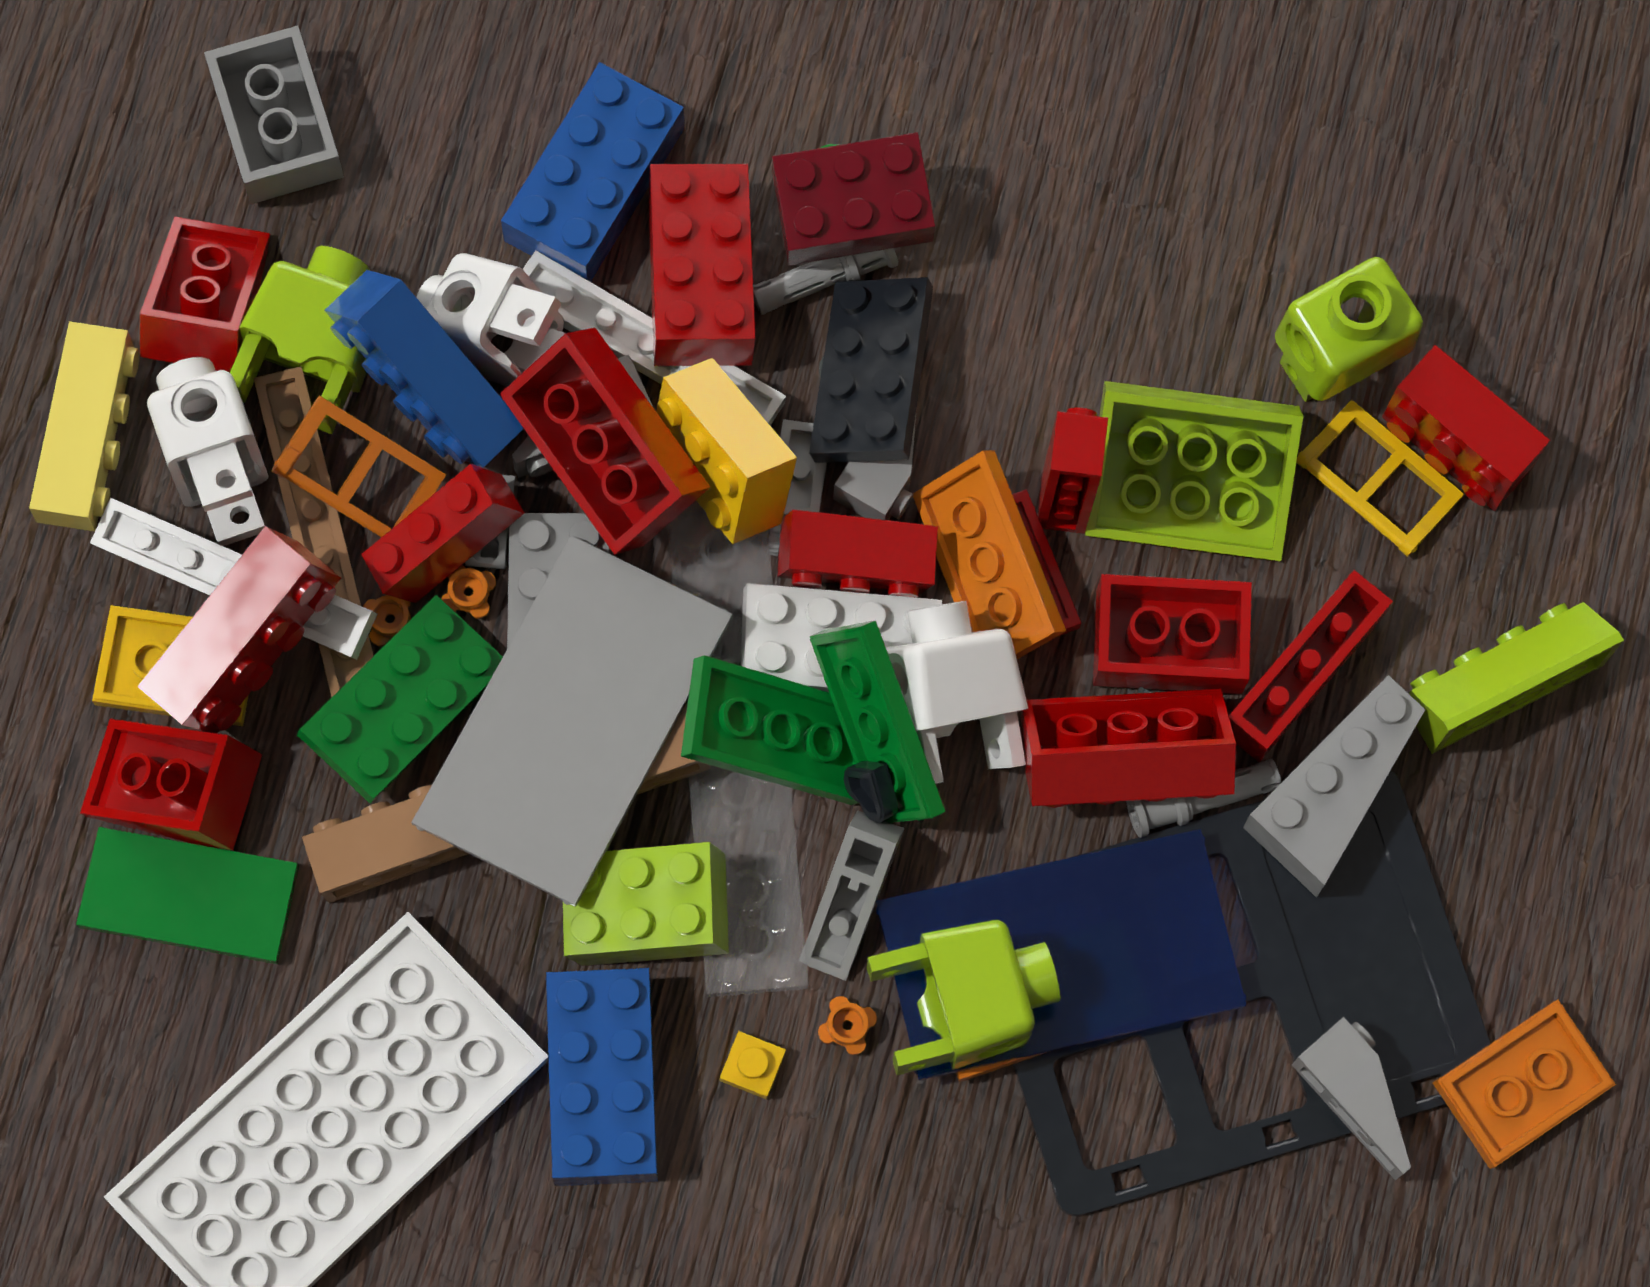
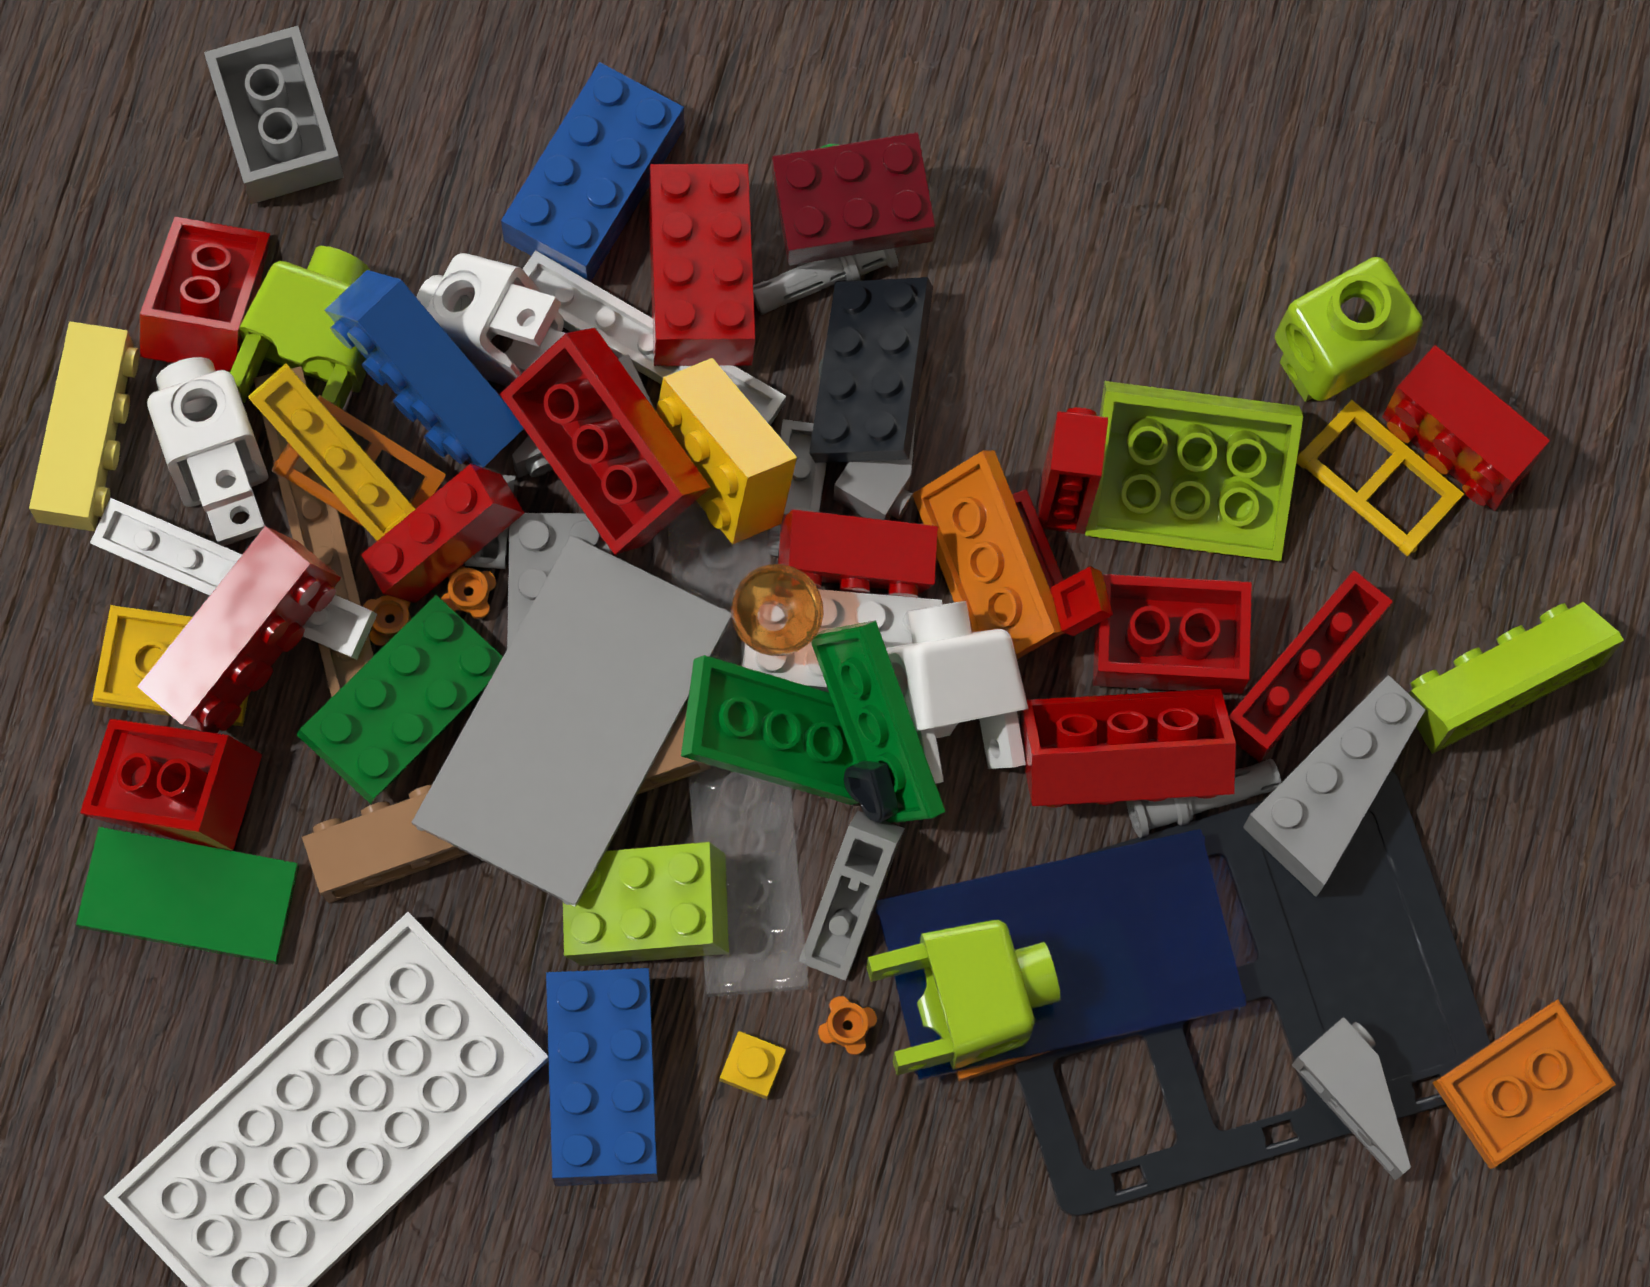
none -> yellow plate [248,364,416,541]
none -> clear orange piece [731,564,824,656]
none -> red plate [1050,566,1113,636]

